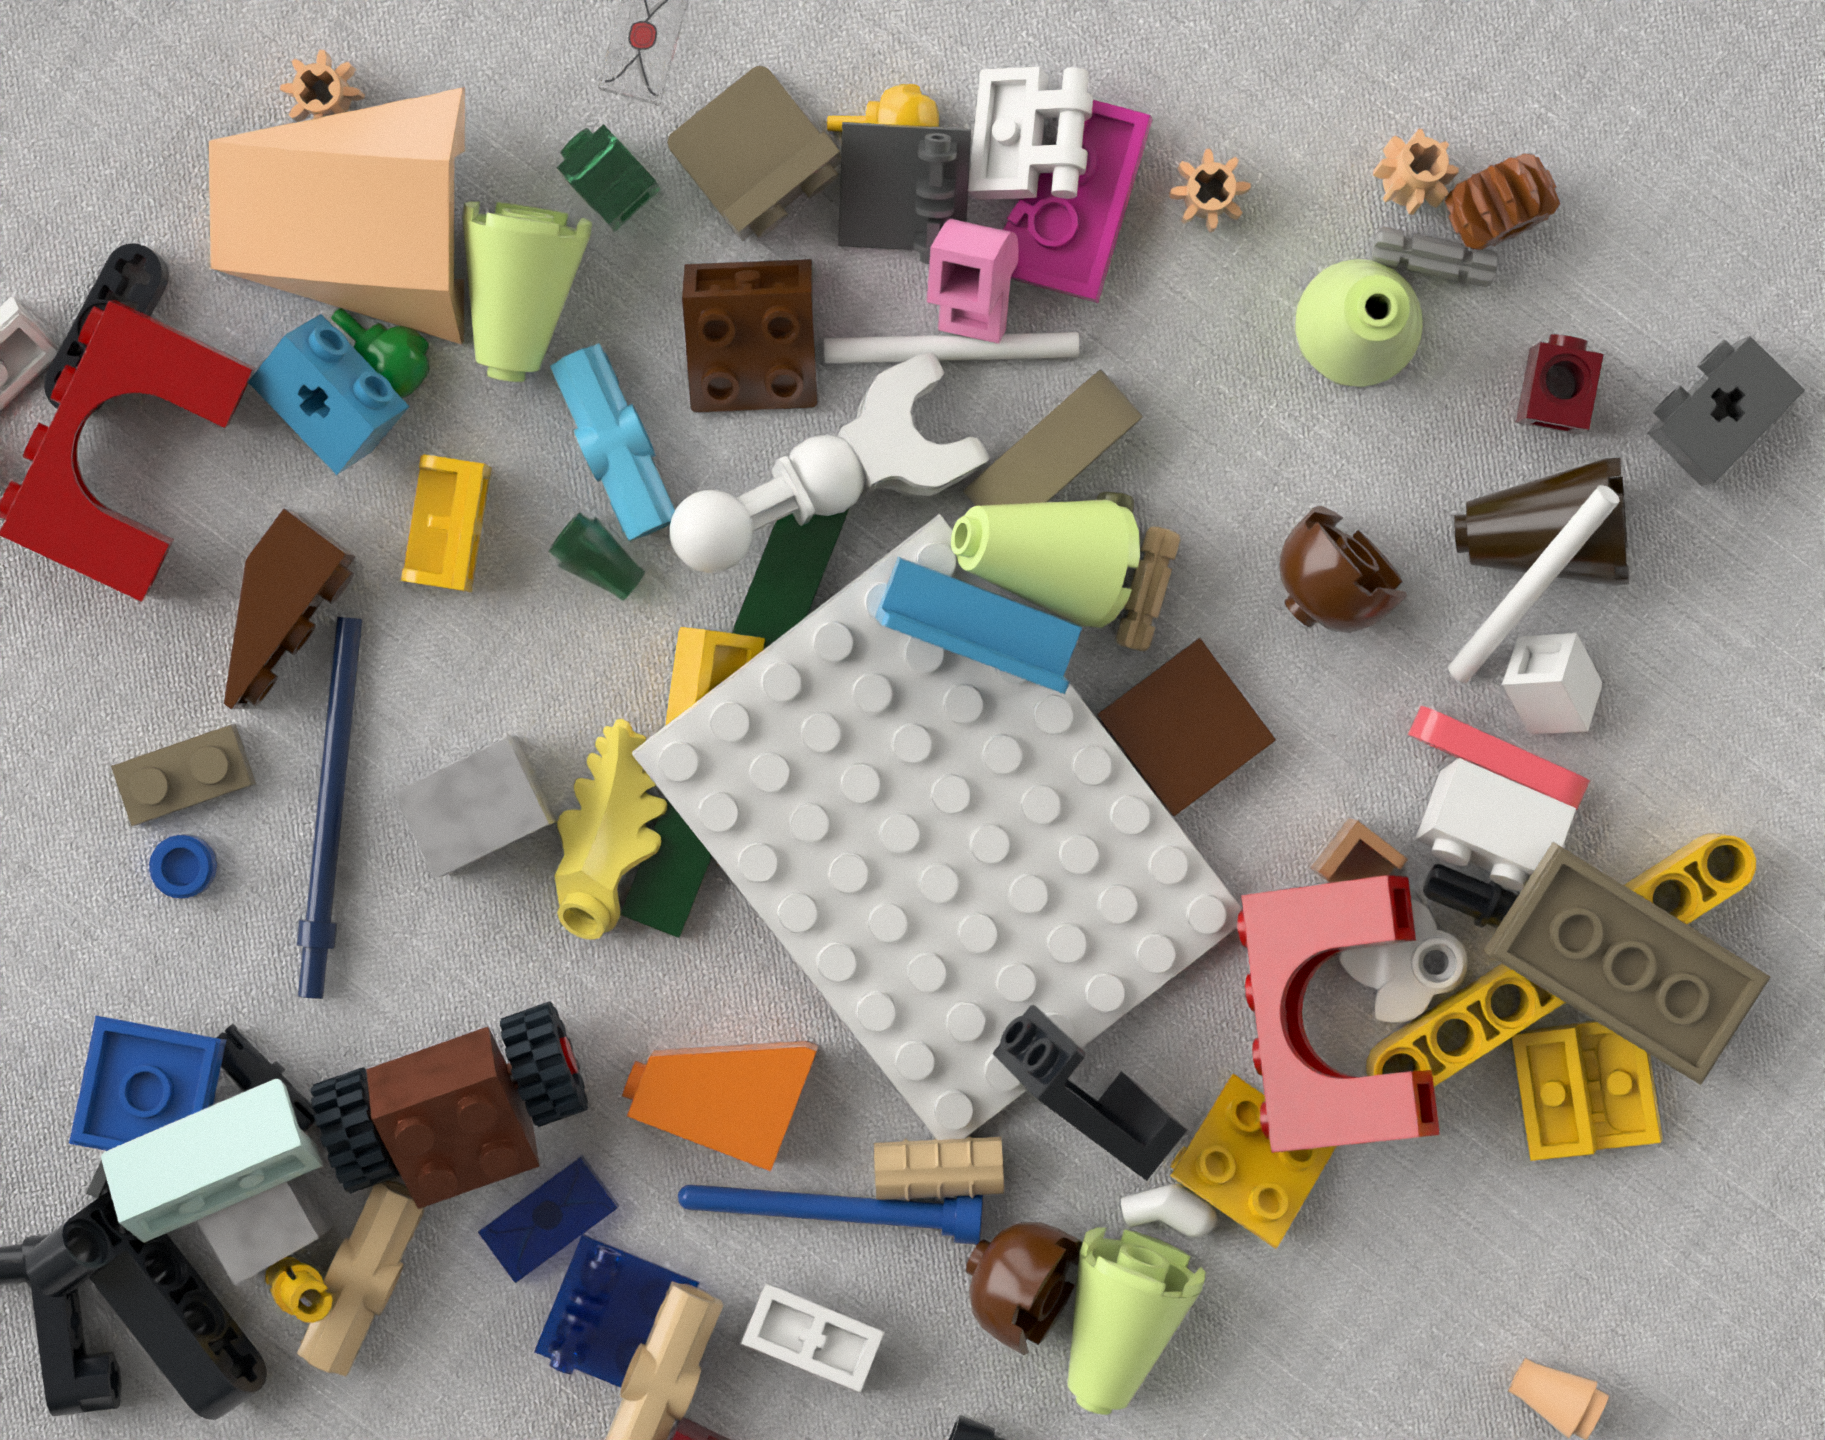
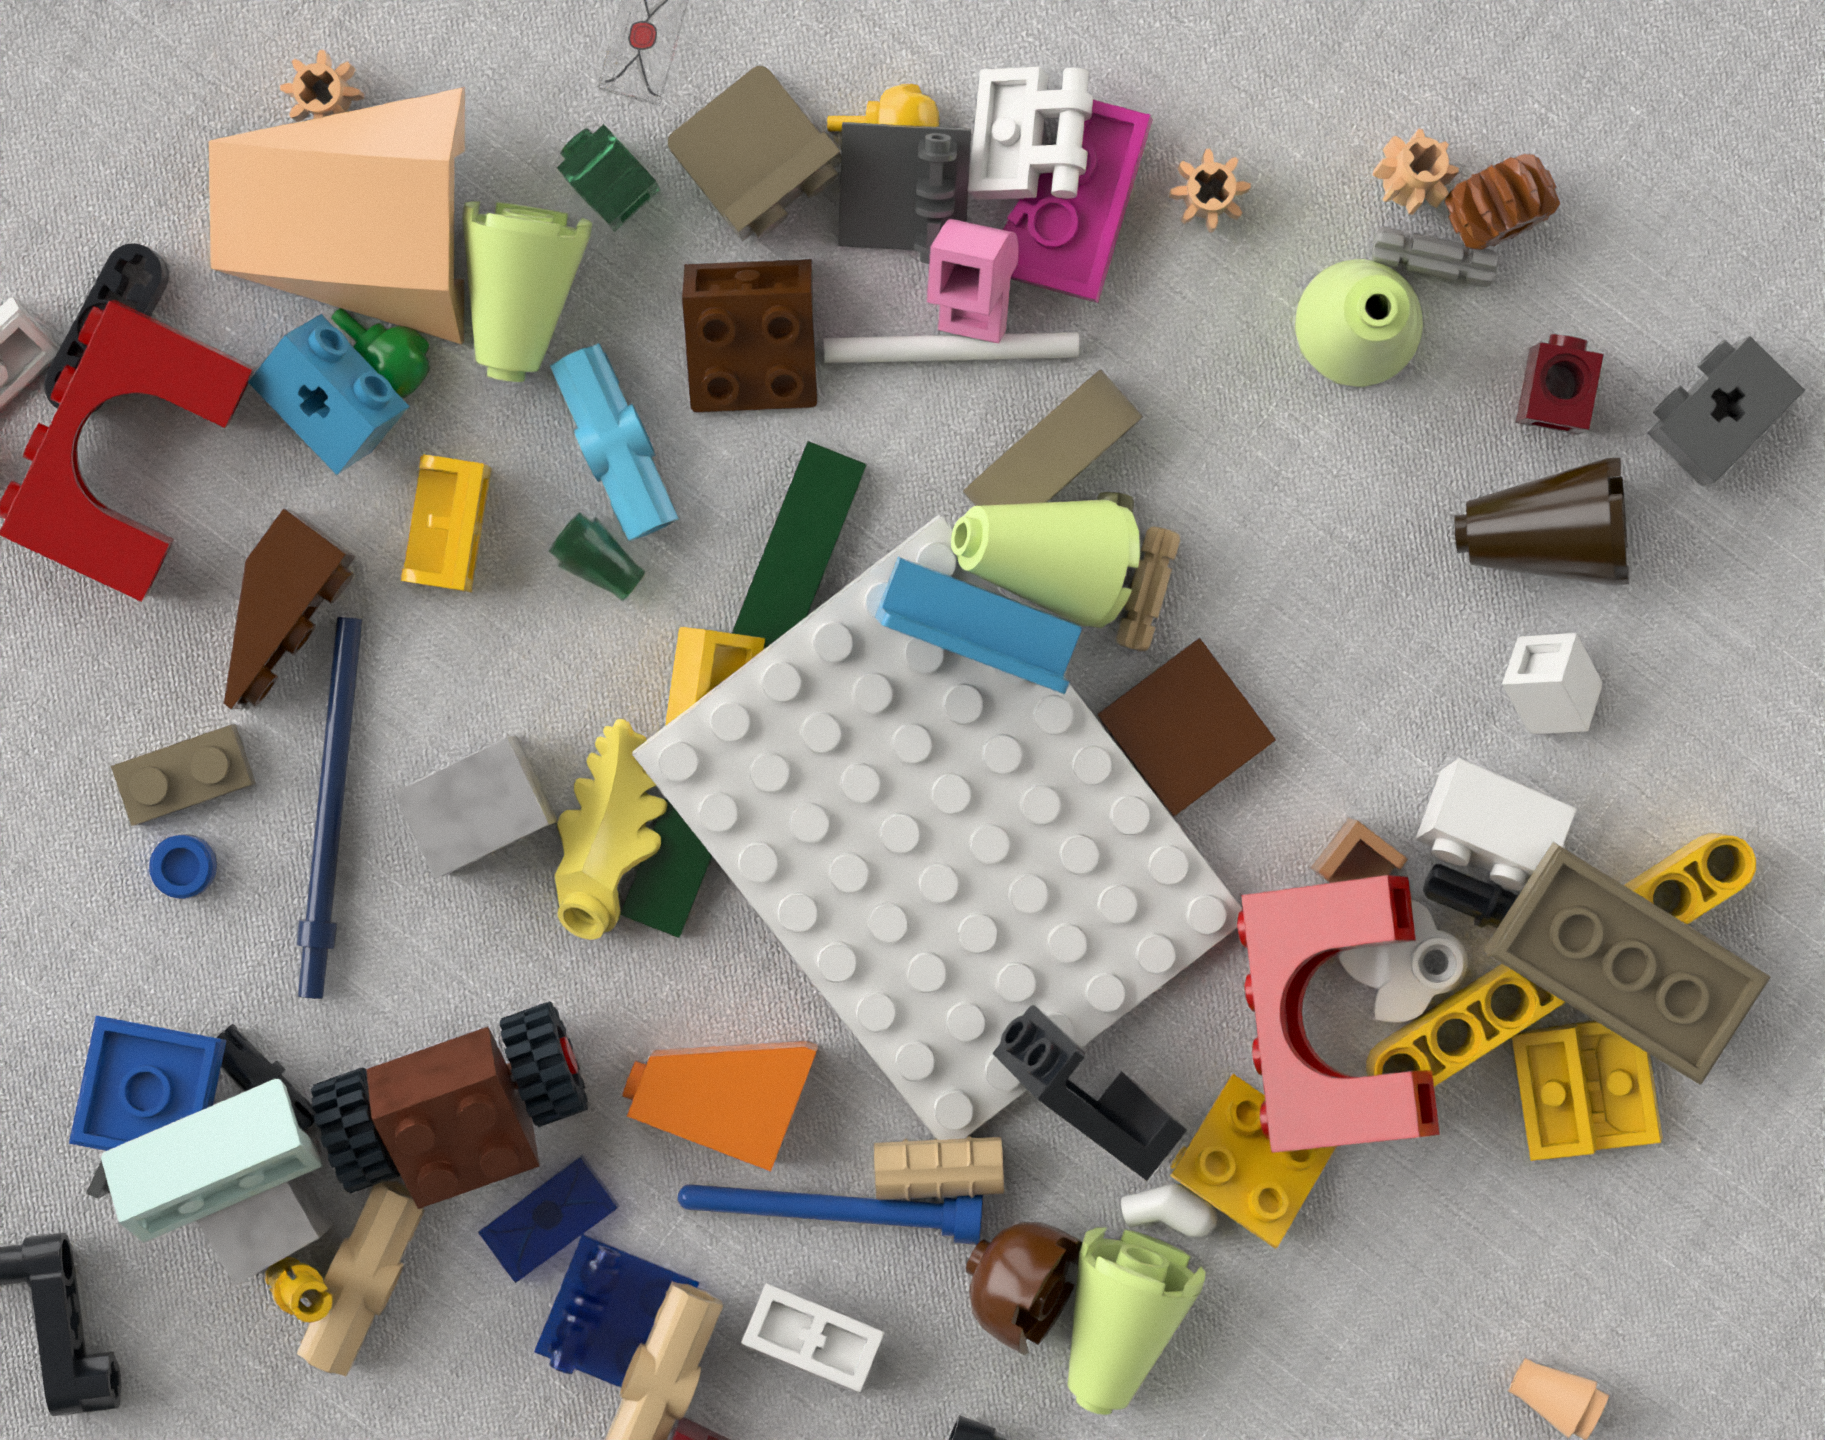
black beam [25,1190,267,1420] -> none
white piece [670,352,990,573] -> none
reddish brown cylinder [1279,506,1407,633] -> none
coral beam [1408,706,1590,810] -> none
white bar [1448,485,1620,683] -> none

